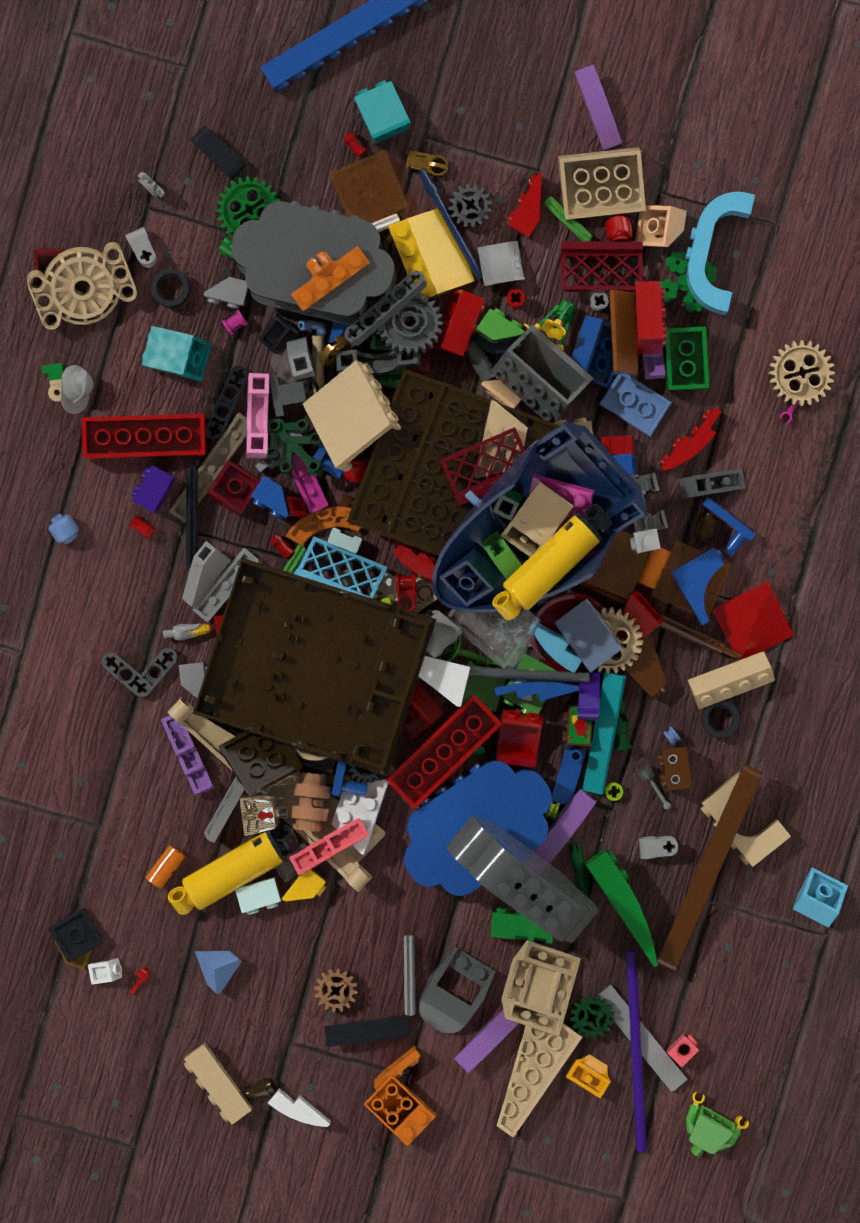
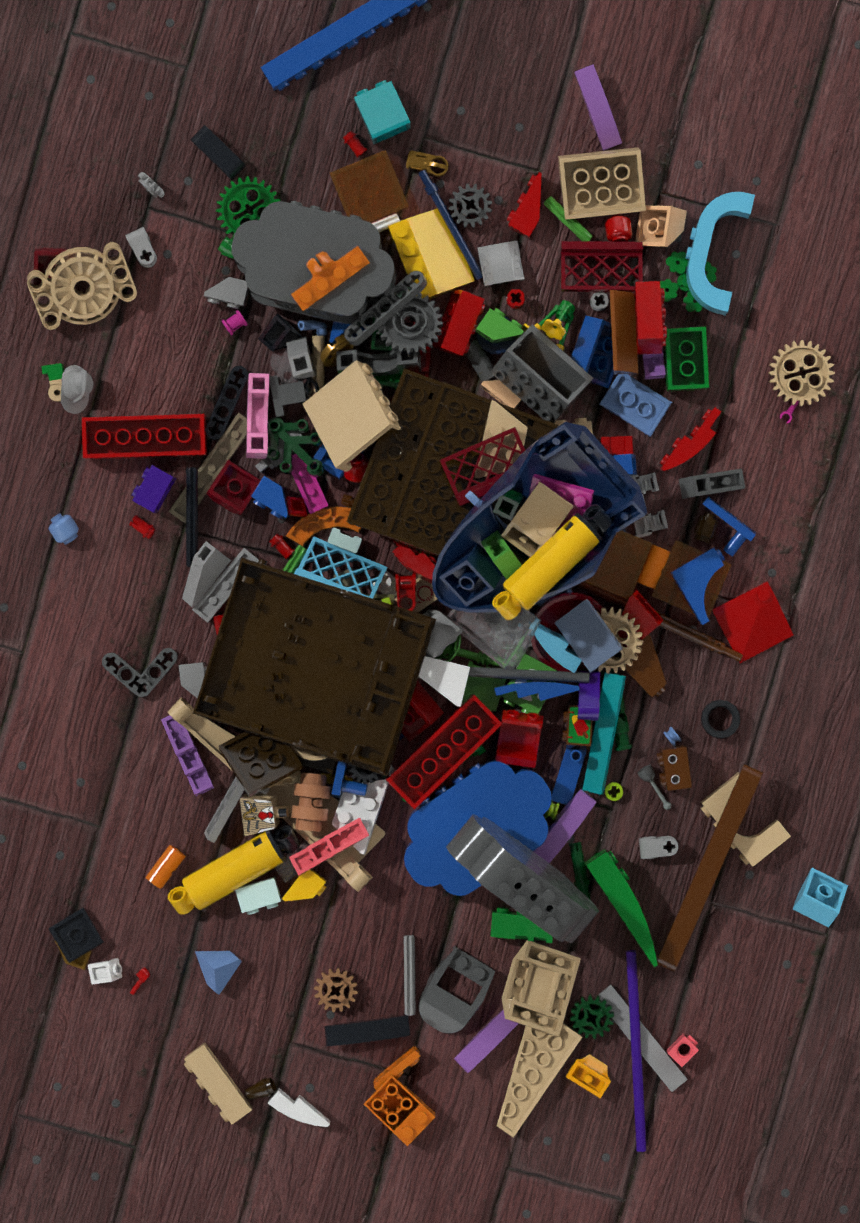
teal slope [142,326,212,382] -> none
black tyre [151,268,191,308] -> none
light grey piece [163,623,212,641] -> none
white bracket [630,528,661,554] -> none
bright green torso [686,1092,749,1157] -> none
tan brick [688,651,775,709] -> none

